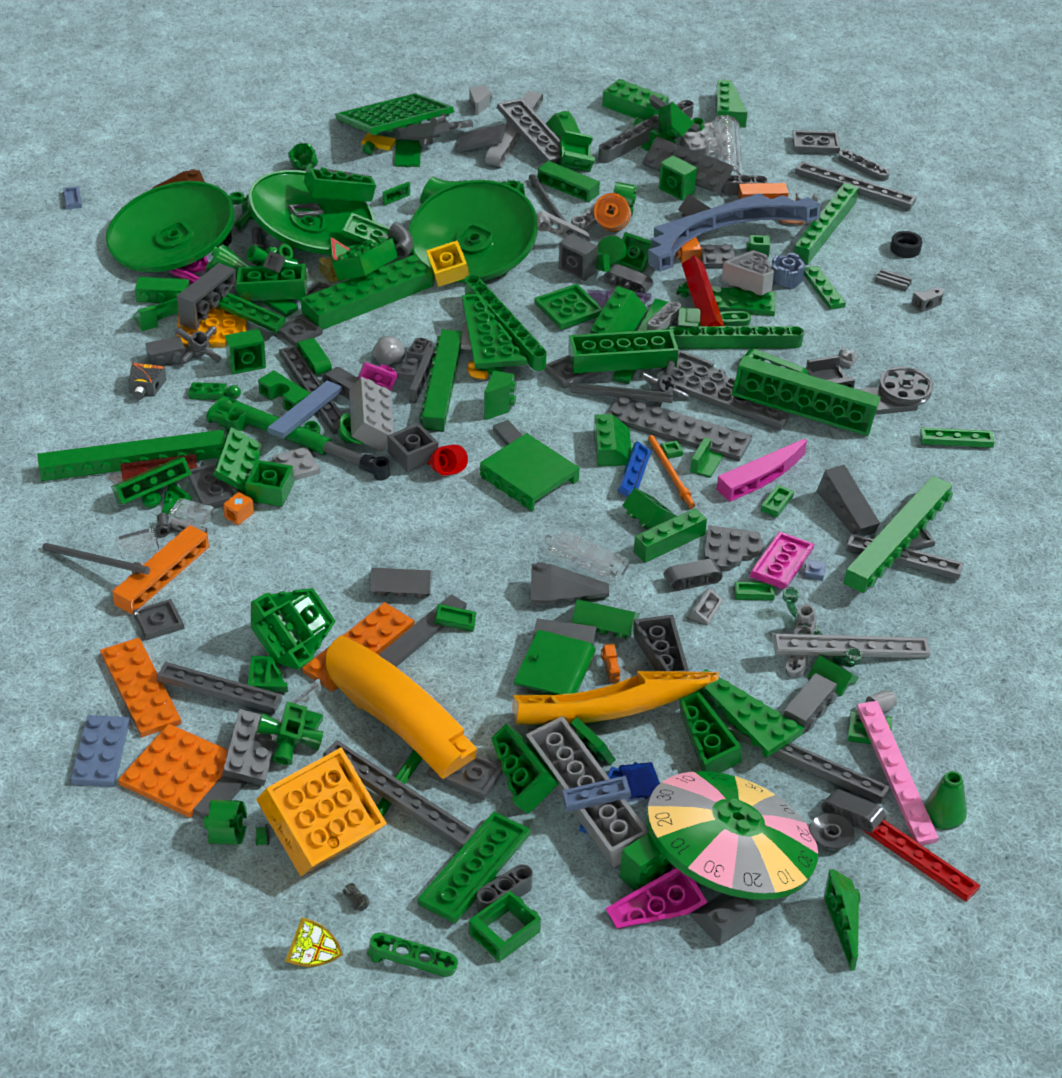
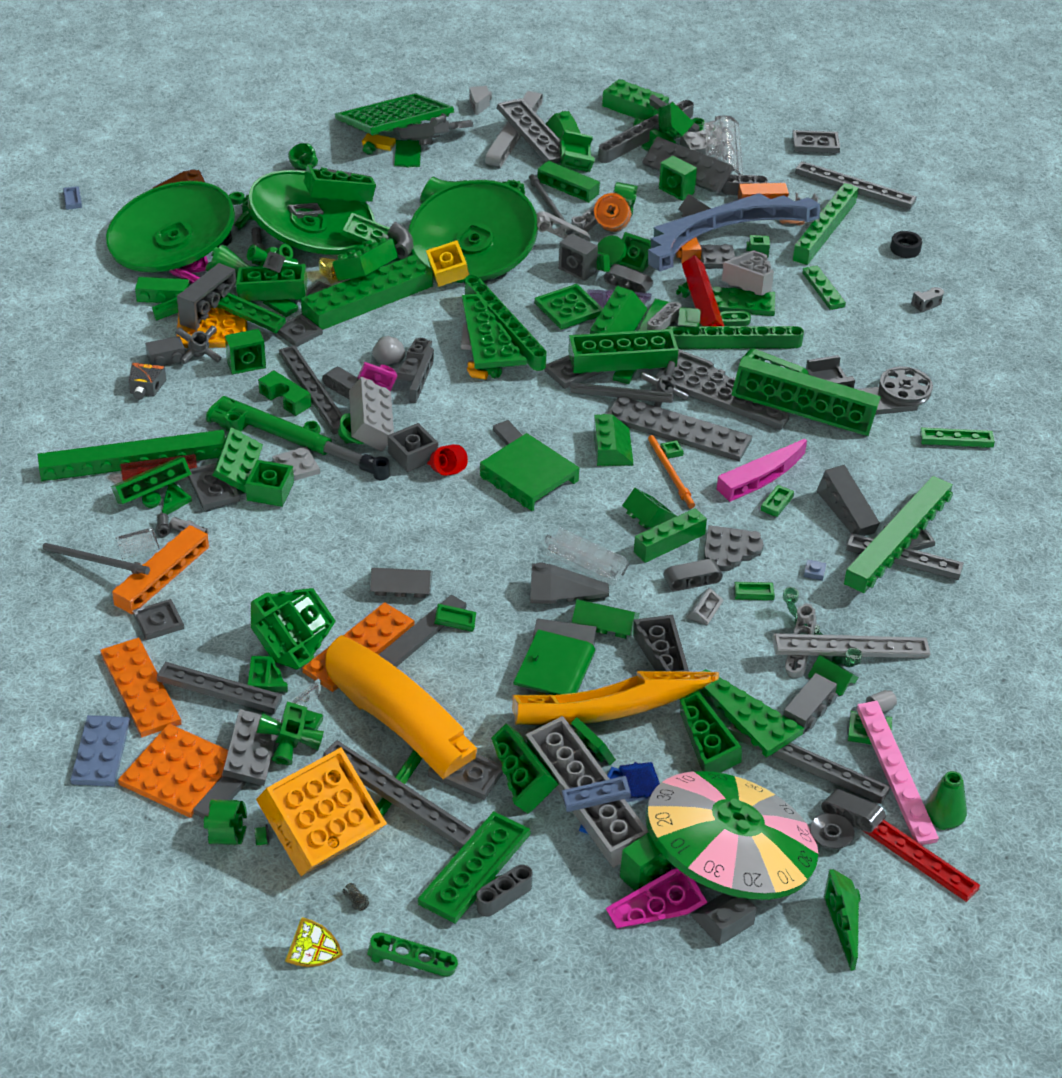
green slope [133,305,158,331] -> none
clear slope [170,498,214,524] -> none
green plate [188,382,241,400] -> none
orange brick [223,492,254,525] -> none
sand blue tile [268,381,342,439] -> none
green beam [296,338,332,376] -> none
green piece [330,238,351,261] -> none
green slope [382,182,410,206] -> none
green brick [420,329,462,432] -> none
dark grey tile [457,123,506,152] -> none
green window [469,891,541,962] -> none
green slope [484,370,517,420] -> none
orange piece [601,644,620,683] -> none
blue tile [617,441,651,497] -> none
green panel [690,437,723,478] -> none
green wedge [716,79,748,127] -> none
dark pink tile [750,532,814,590] -> none
sand blue brick [771,252,805,289] -> none
dark grey beam [838,150,890,181] -> none
light grey tile [838,346,858,369] -> none
dark grey tile [875,269,912,291] -> none

